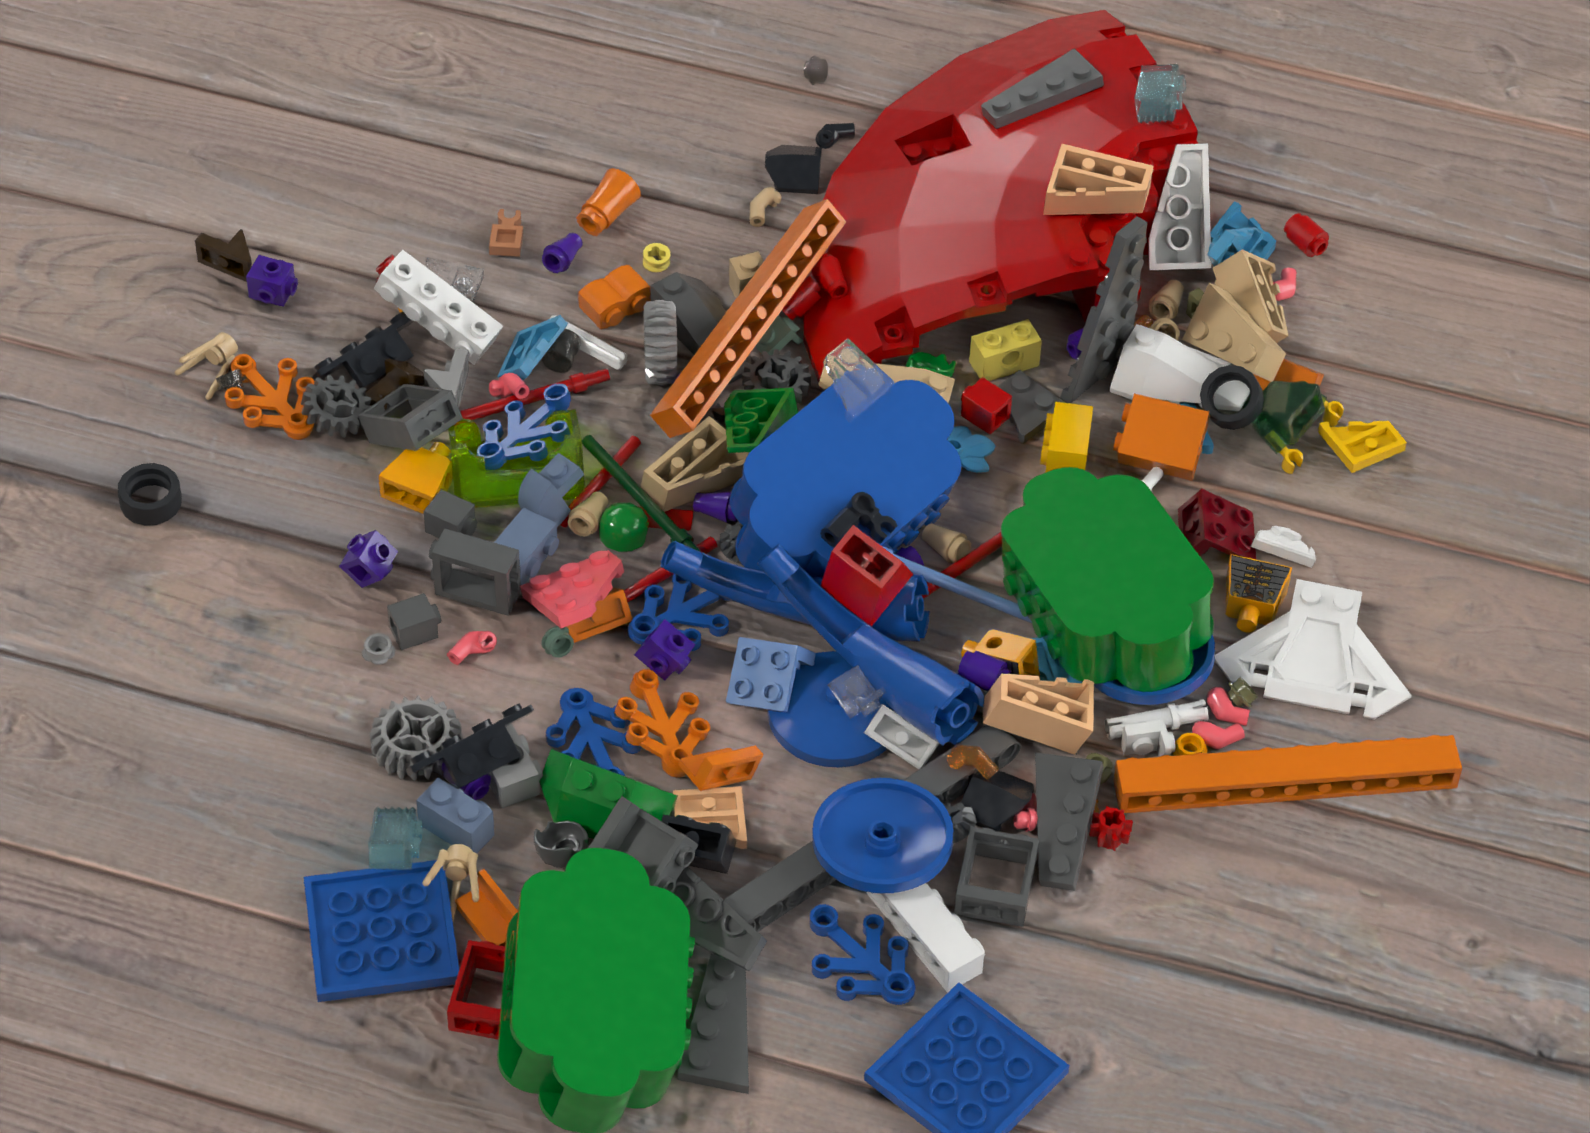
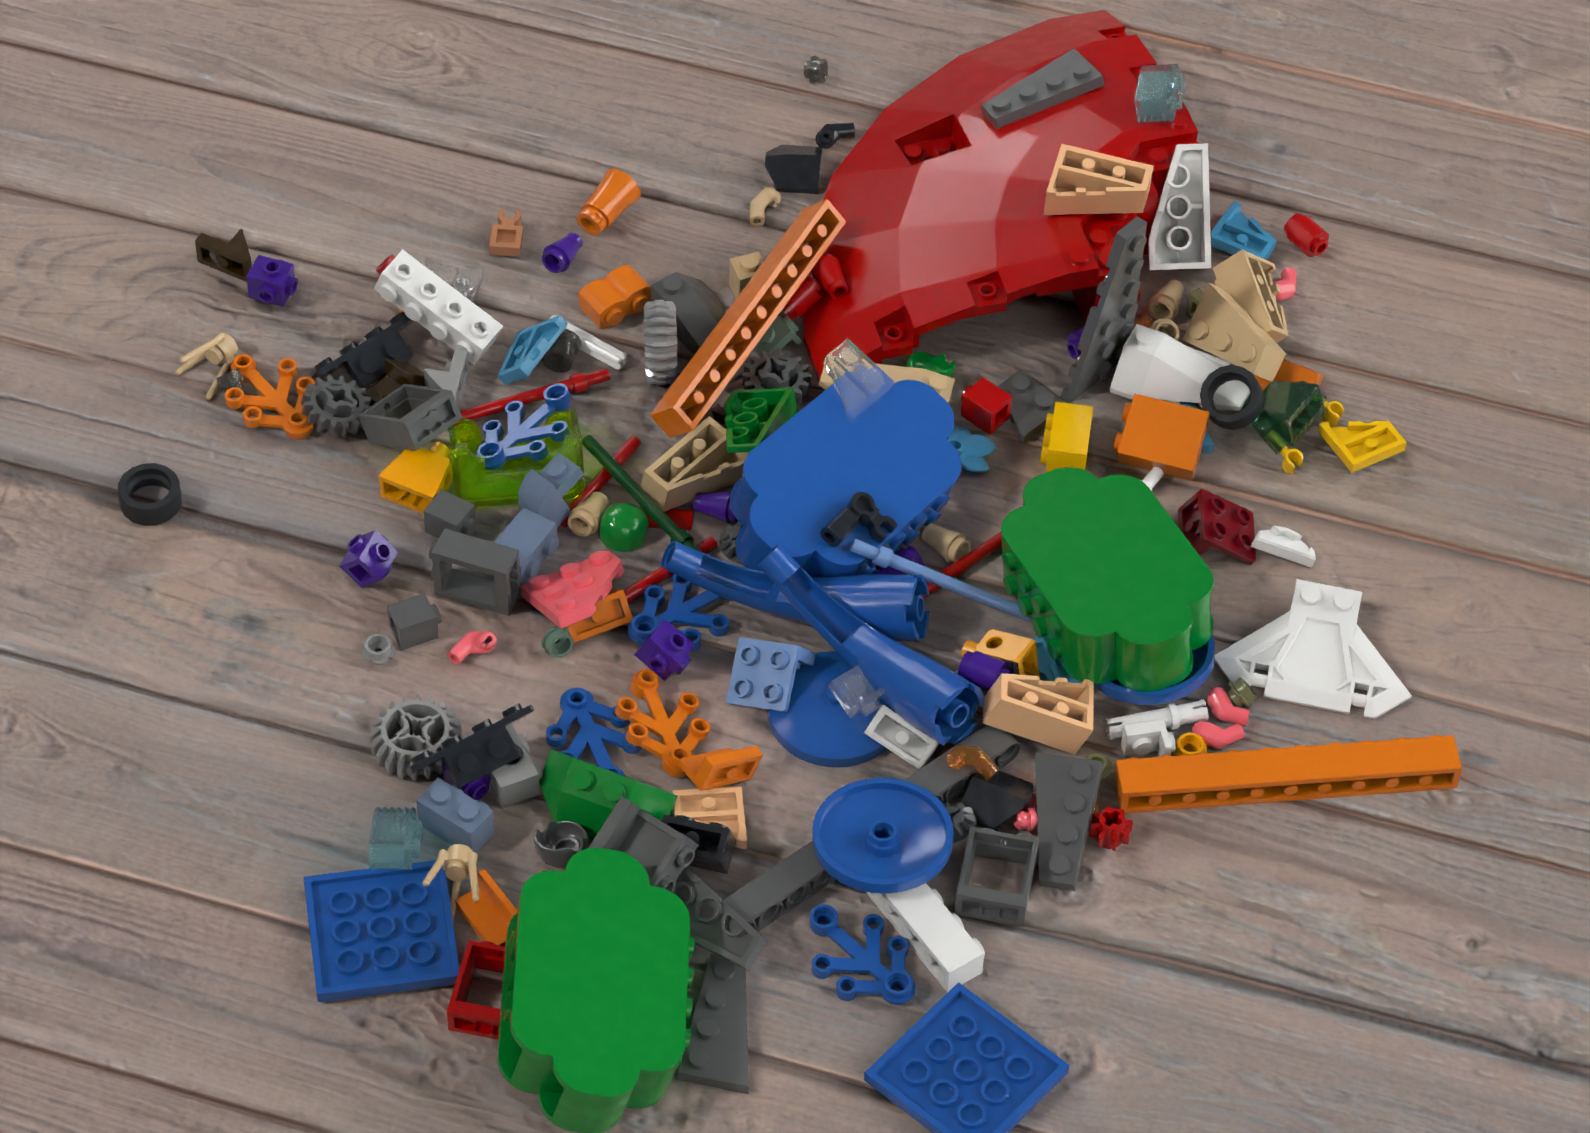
coral arm [489,373,529,399] -> none
light yellow bush [643,243,670,272] -> none
red slope [821,525,913,627] -> none
light yellow brick [969,319,1042,381] -> none
dark azure wing [1207,227,1265,267] -> none
torso [1225,554,1292,633] -> none

